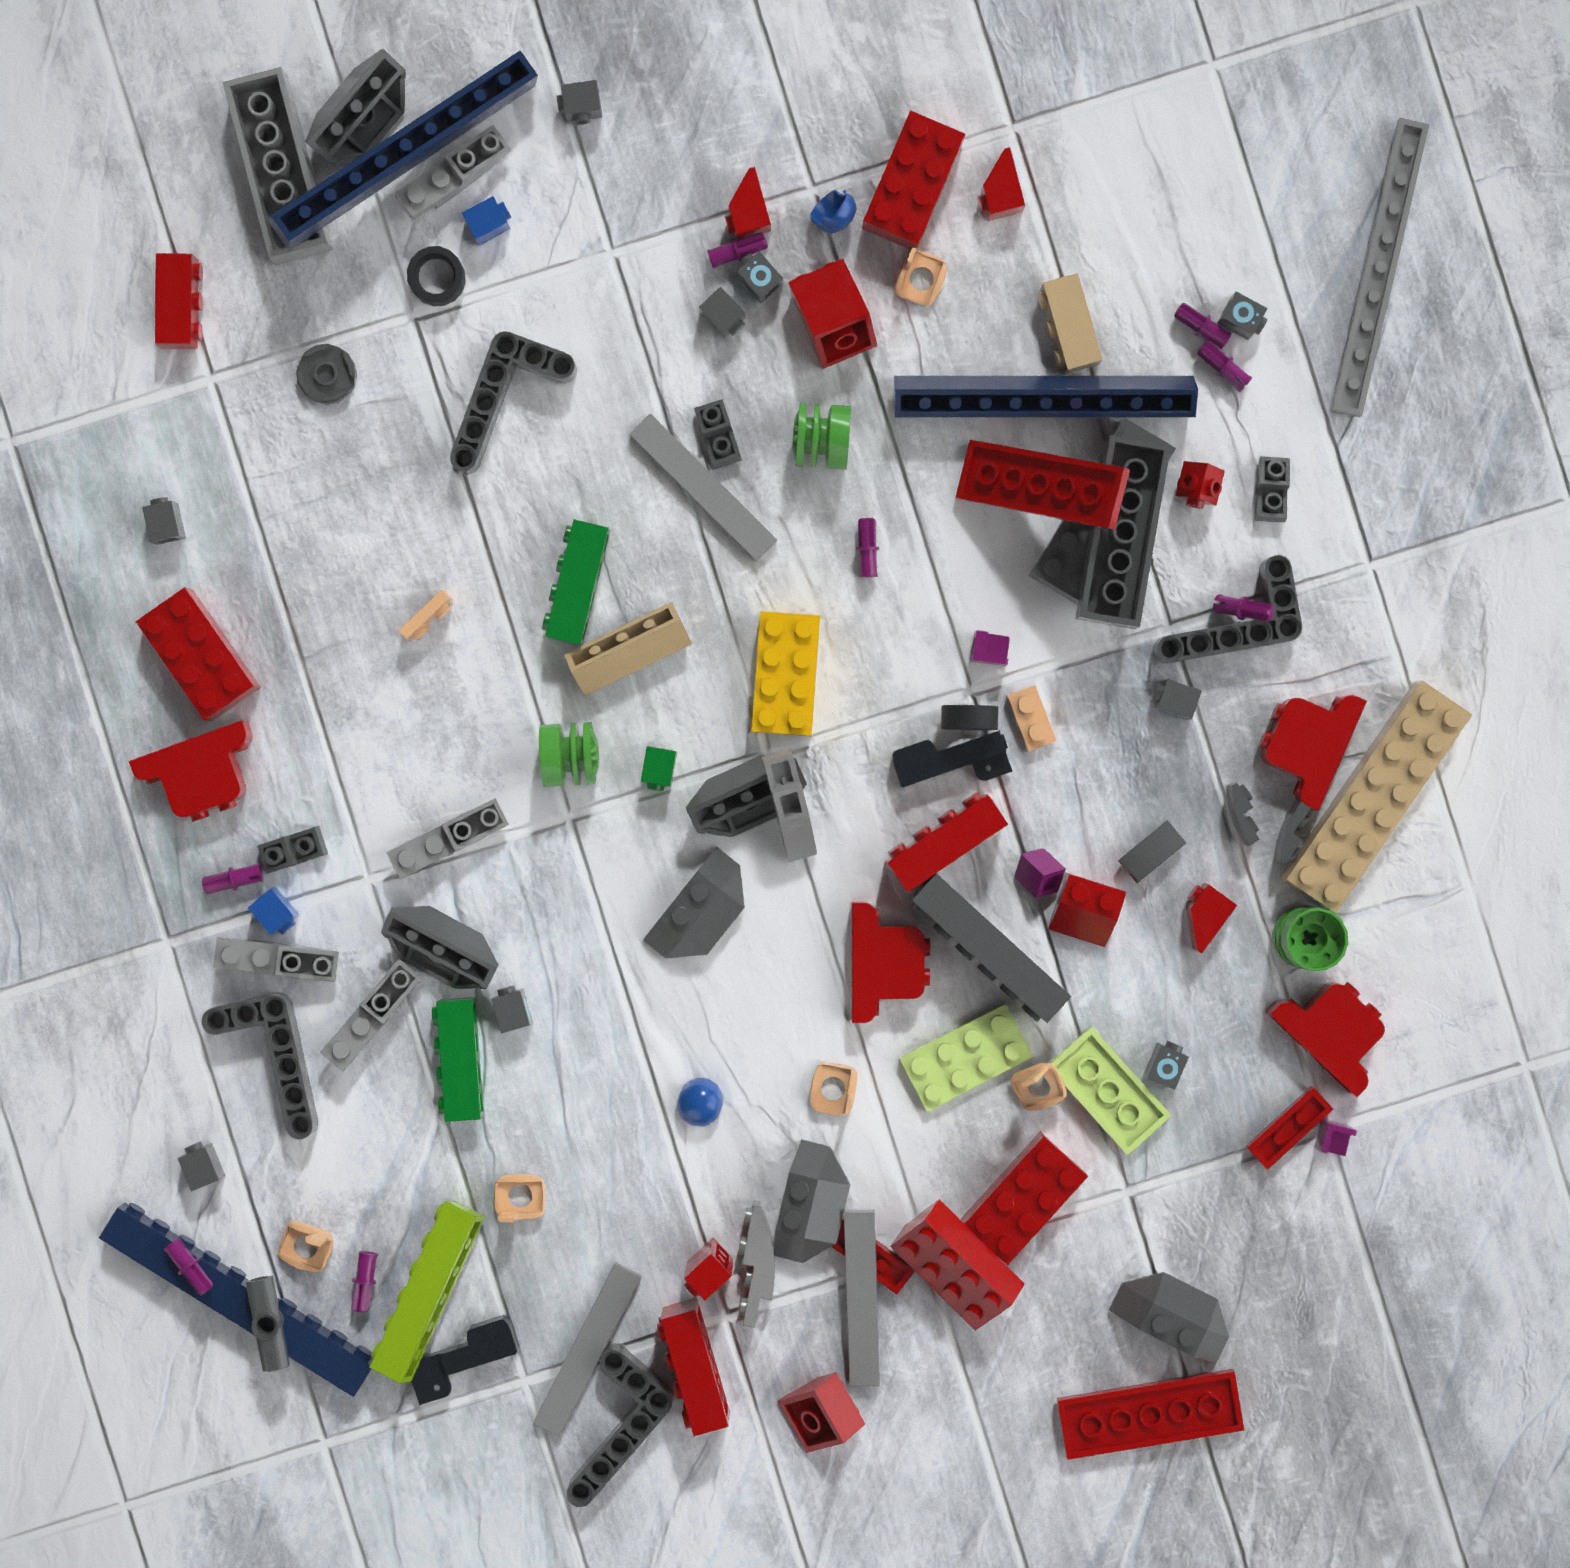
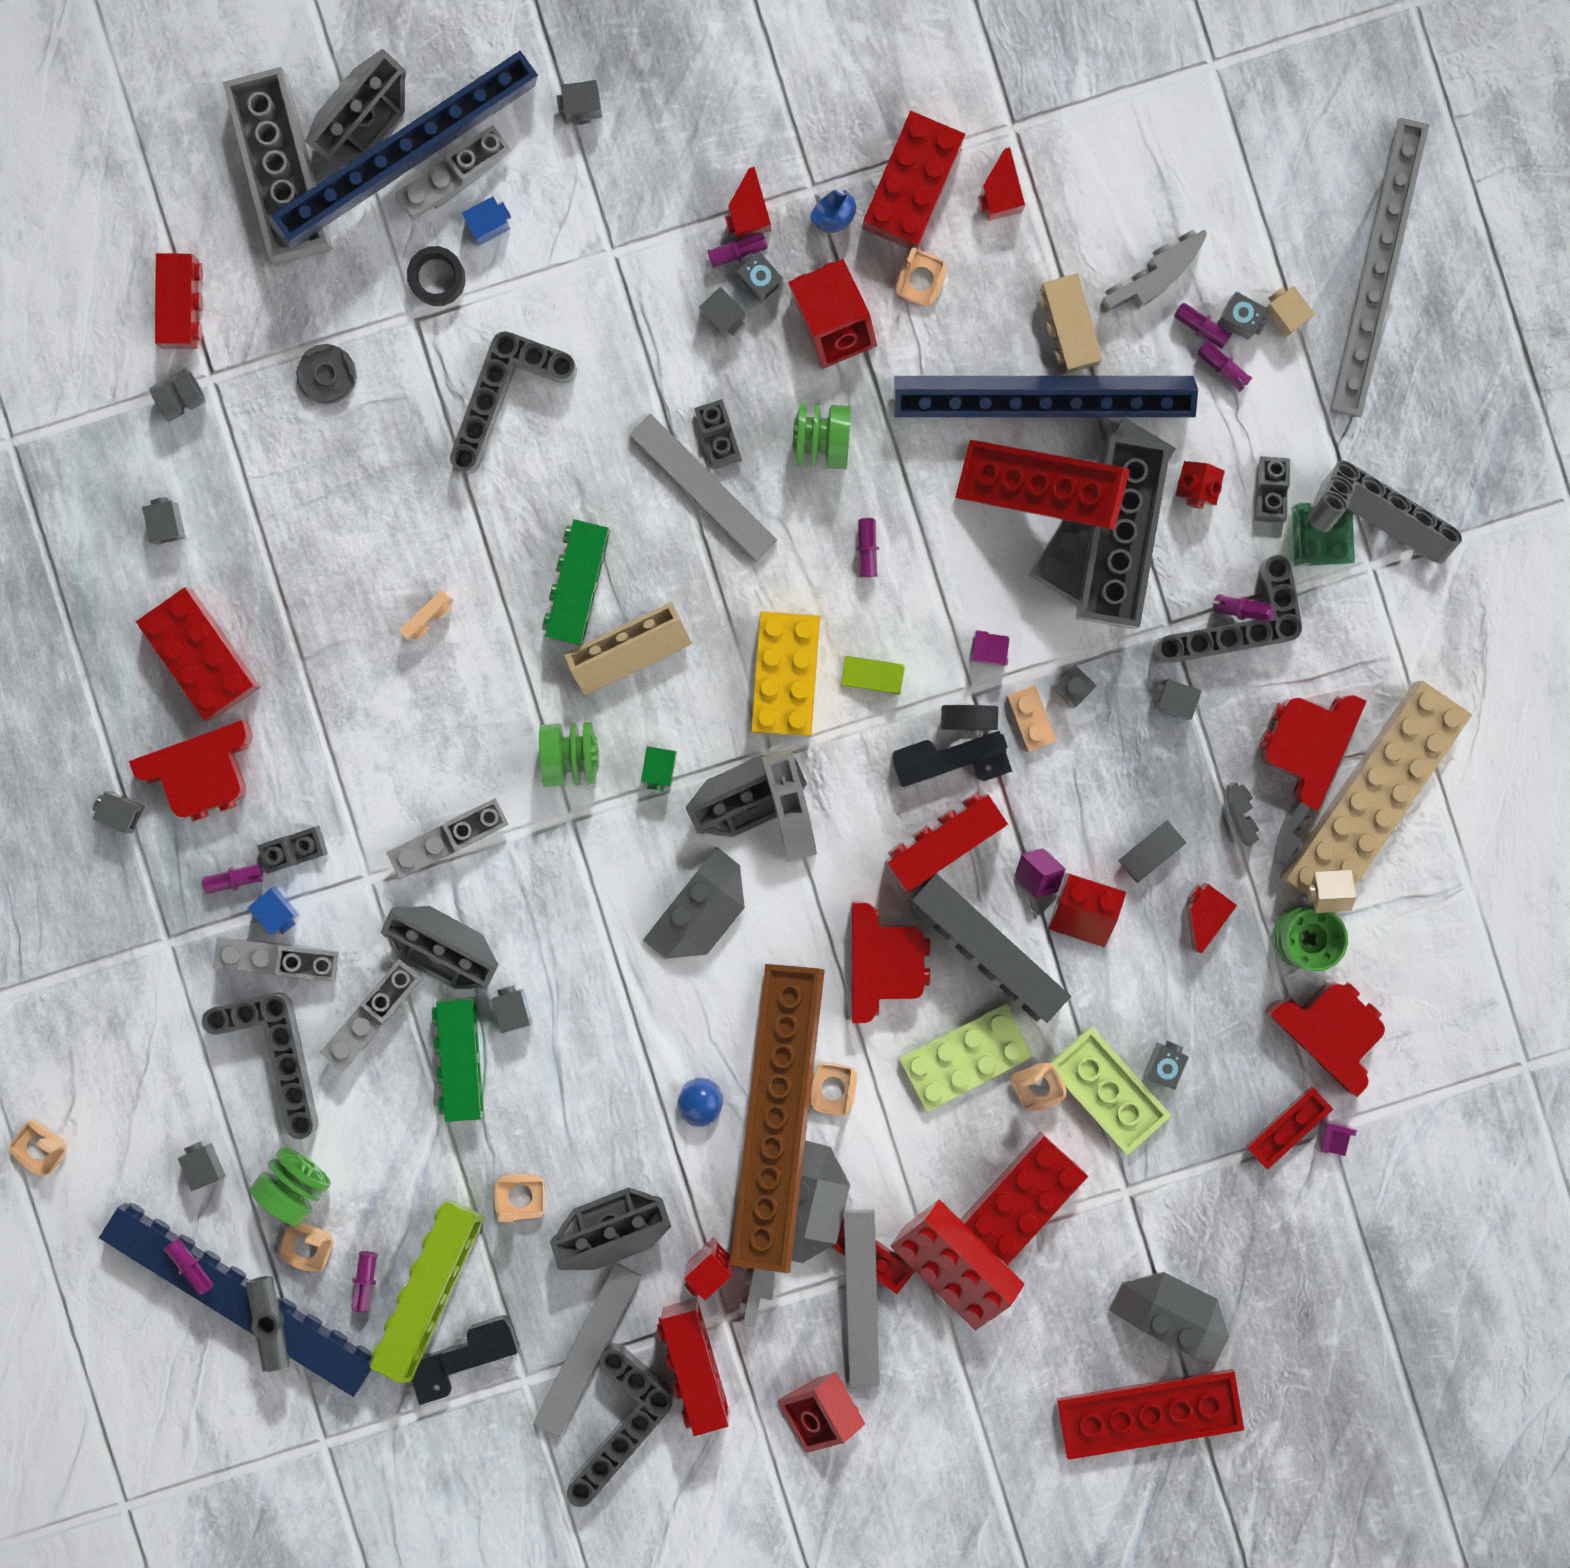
none -> light nougat piece [9,1119,67,1176]
none -> dark grey brick [92,791,145,834]
none -> dark grey wheel [149,368,206,422]
none -> bright green wheel [249,1147,332,1227]
none -> dark grey wedge [550,1187,672,1270]
none -> dark orange plate [730,964,825,1273]
none -> lime slope [841,656,905,695]
none -> dark grey brick [1051,665,1097,708]
none -> light grey slope [1101,229,1207,313]
none -> tan brick [1266,286,1315,338]
none -> clear green bracket [1291,503,1355,567]
none -> tan brick [1307,870,1356,913]
none -> dark grey beam [1308,460,1462,564]

